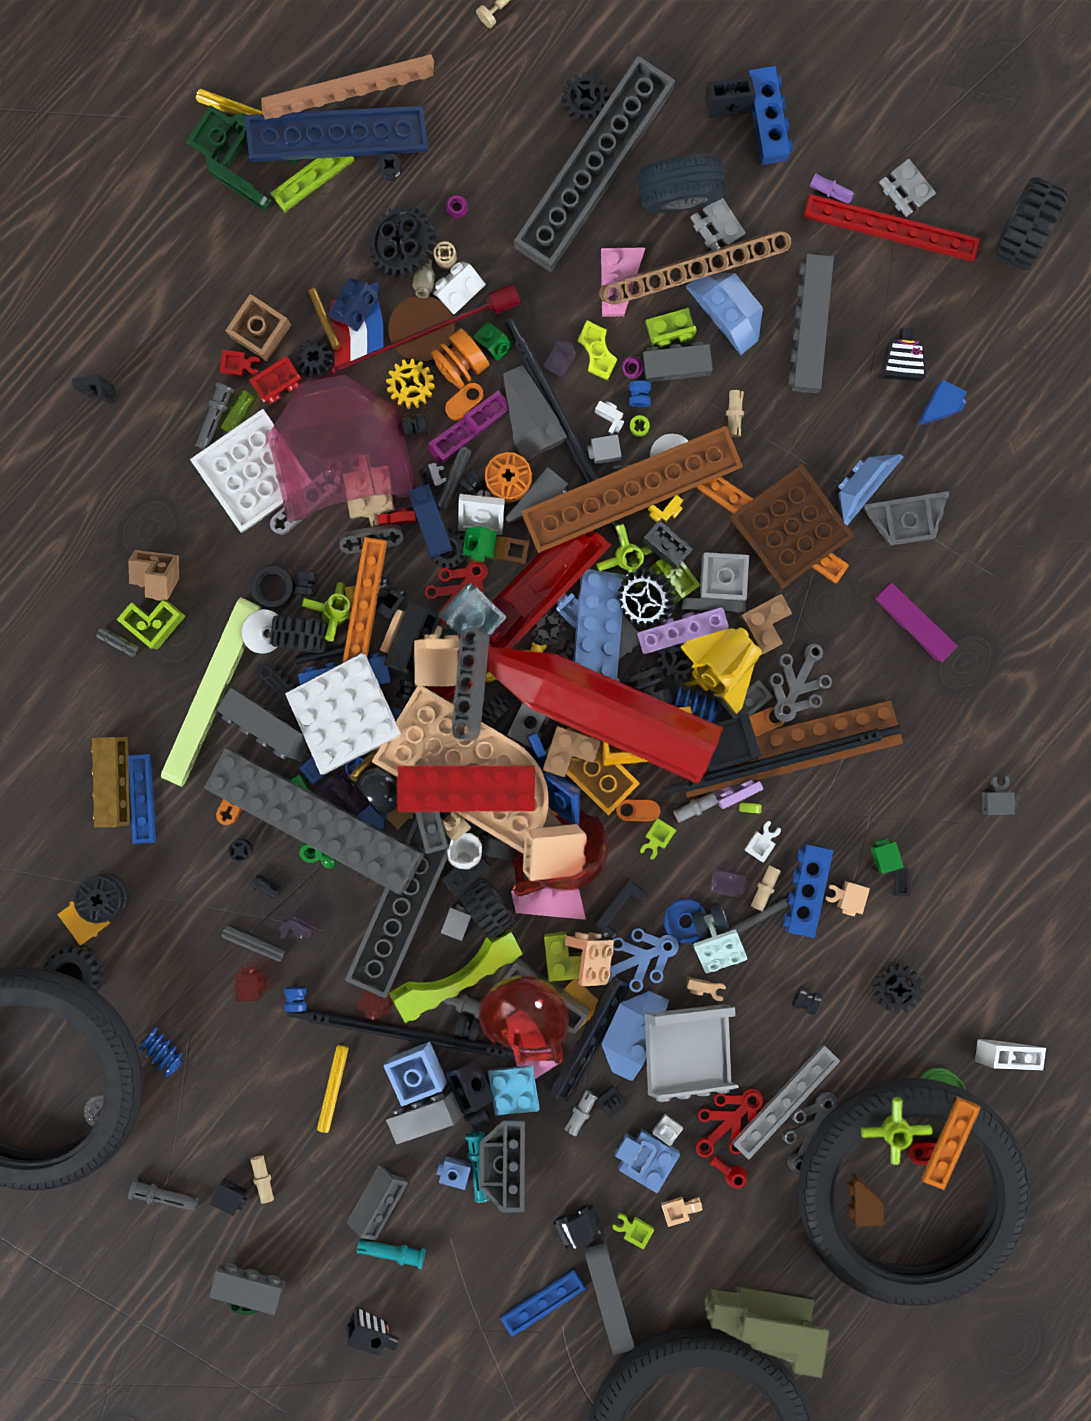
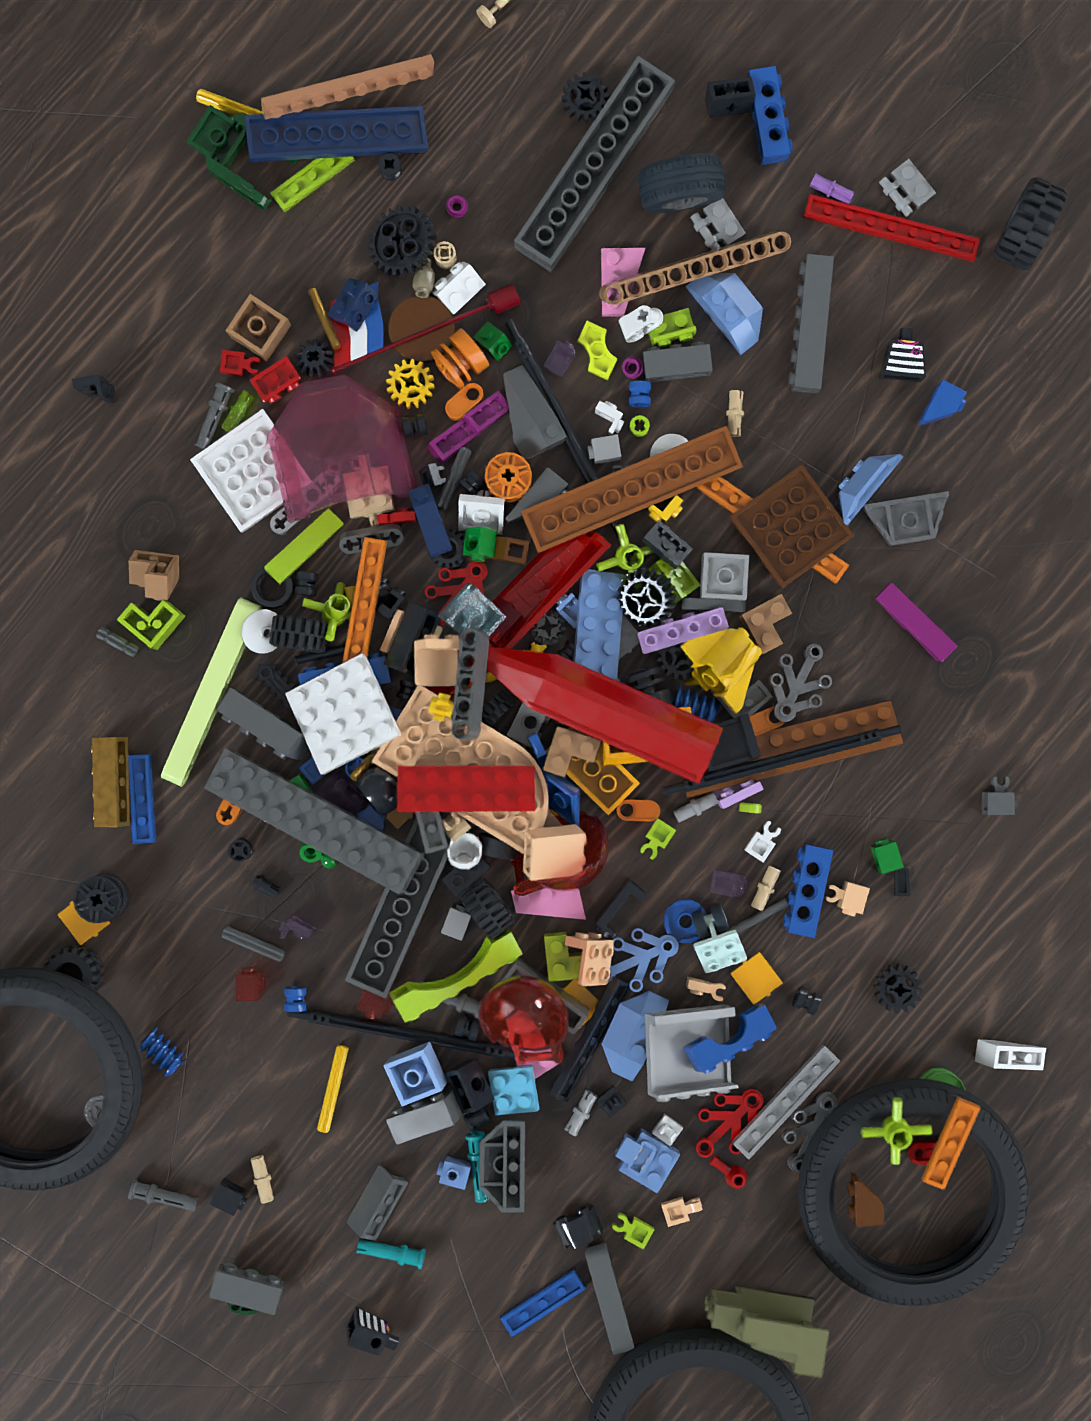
none -> lime tile [264,508,344,584]
none -> yellow gear [428,693,454,722]
none -> white piece [619,305,663,342]
none -> blue arch [683,1004,777,1074]
none -> light orange piece [730,952,783,1005]

